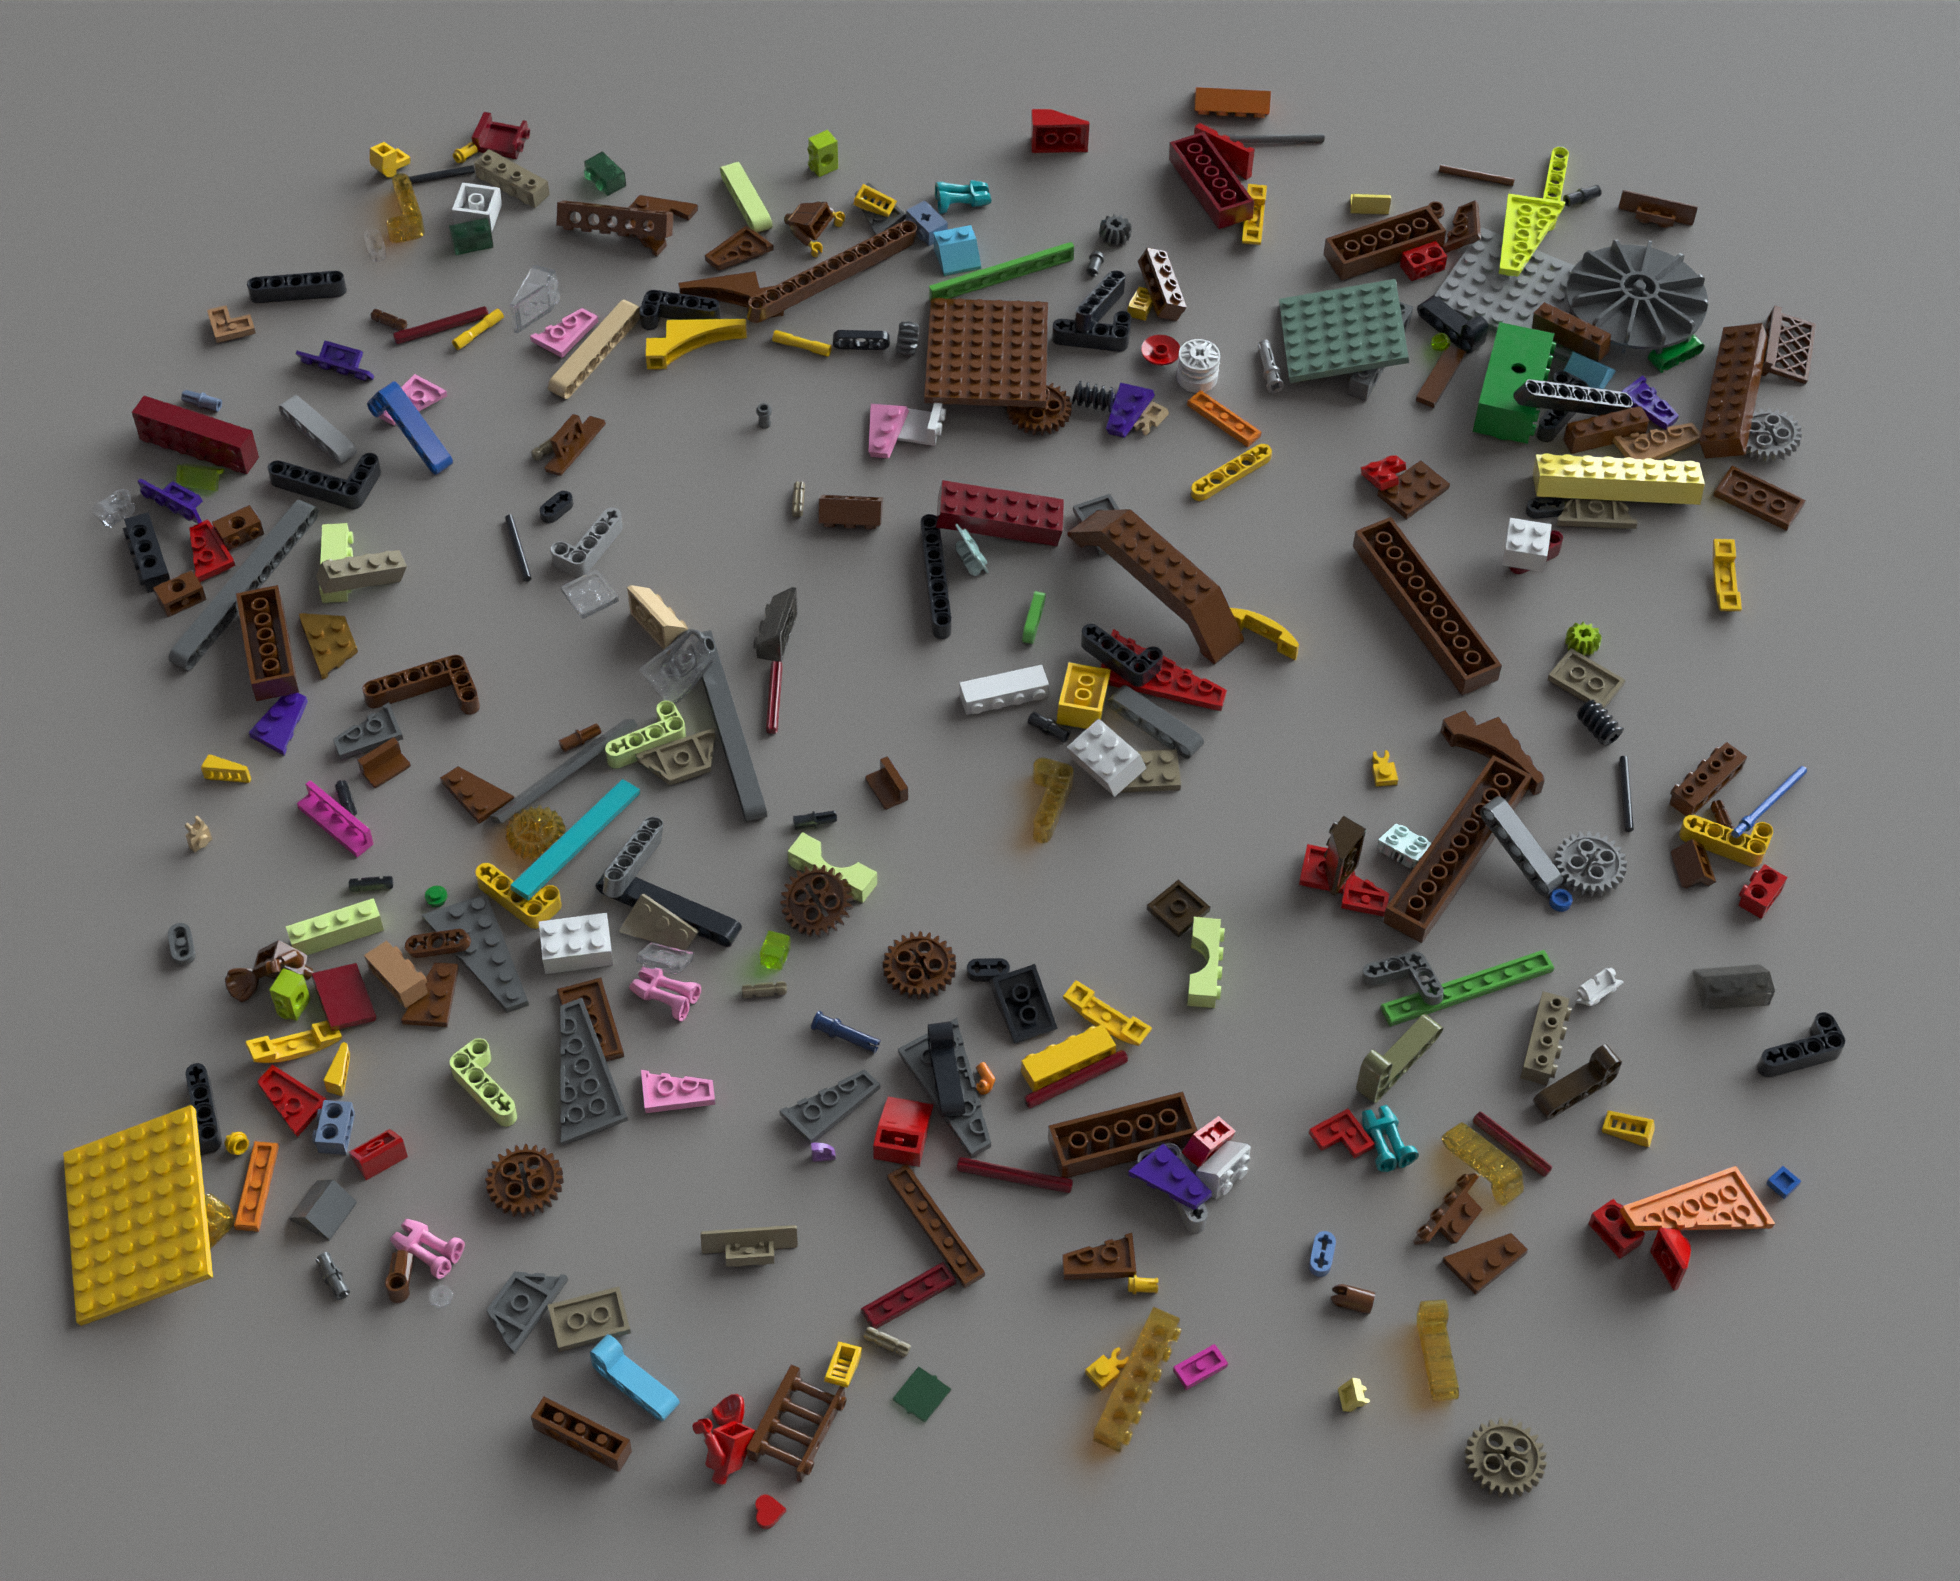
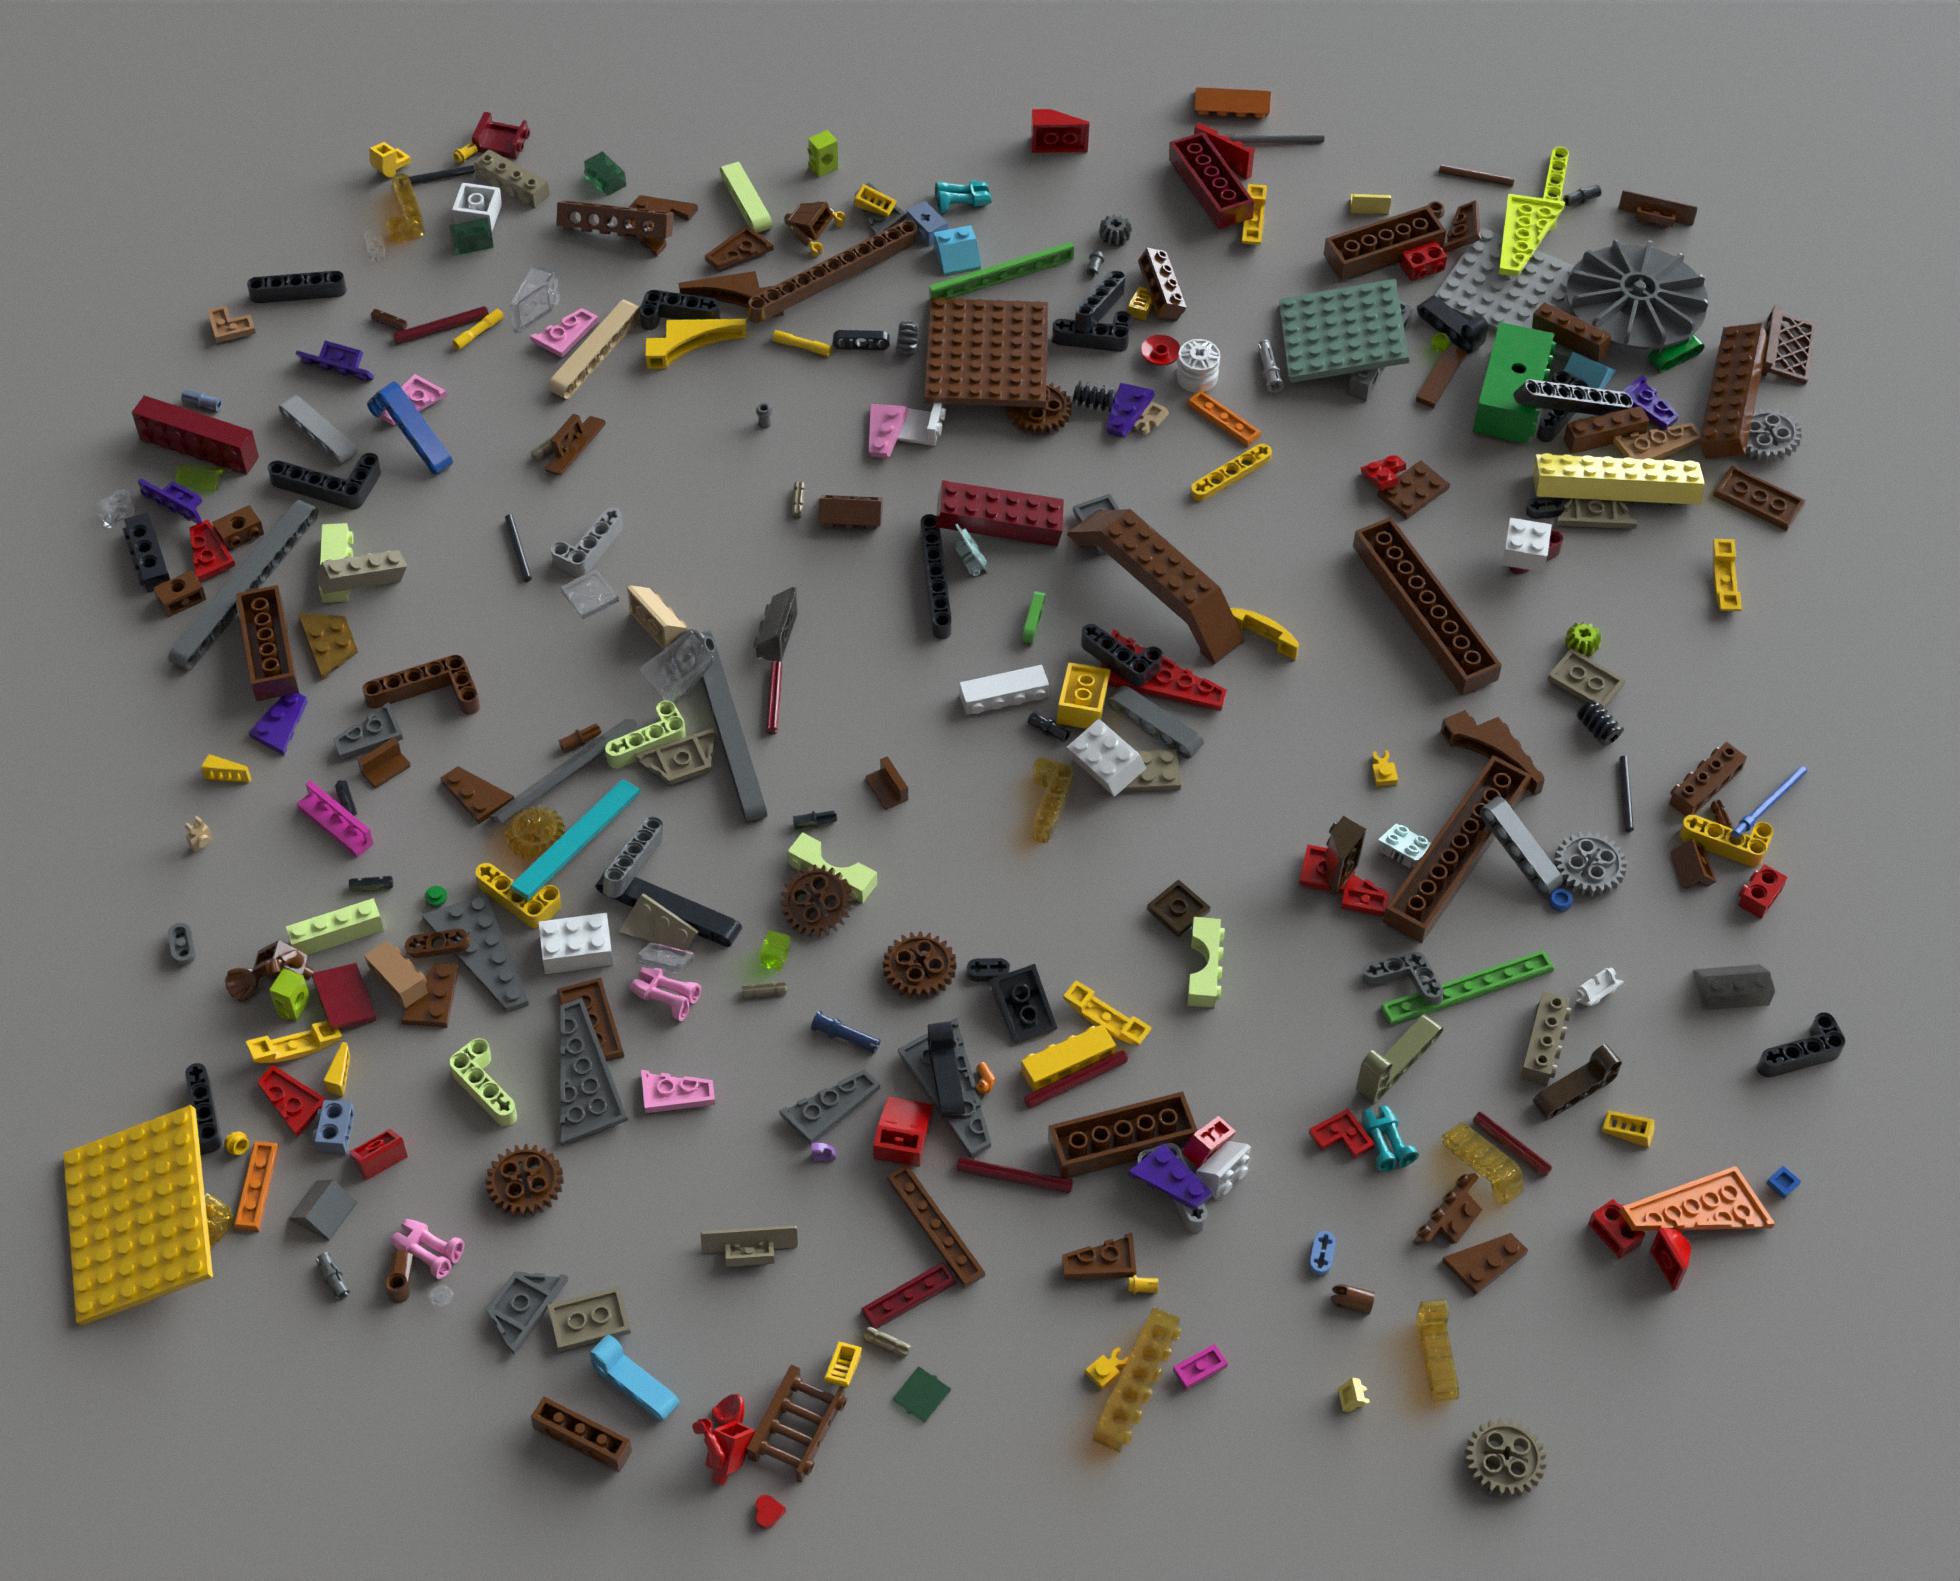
black beam [540,490,574,523] -> none

